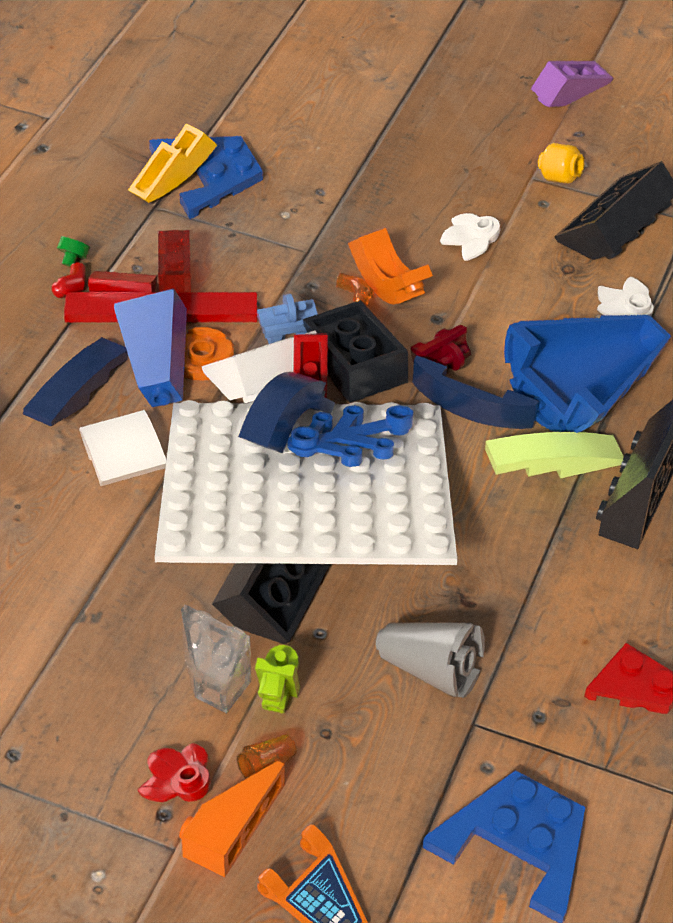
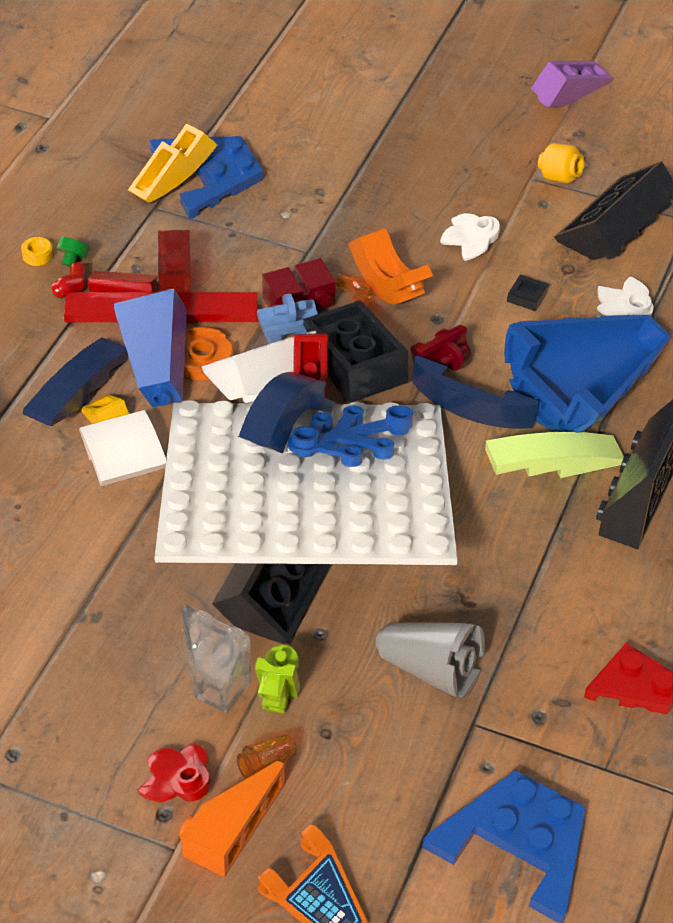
none -> yellow tile [21,237,53,266]
none -> yellow slope [81,394,129,424]
none -> dark red piece [262,258,336,310]
none -> black tile [507,275,549,312]

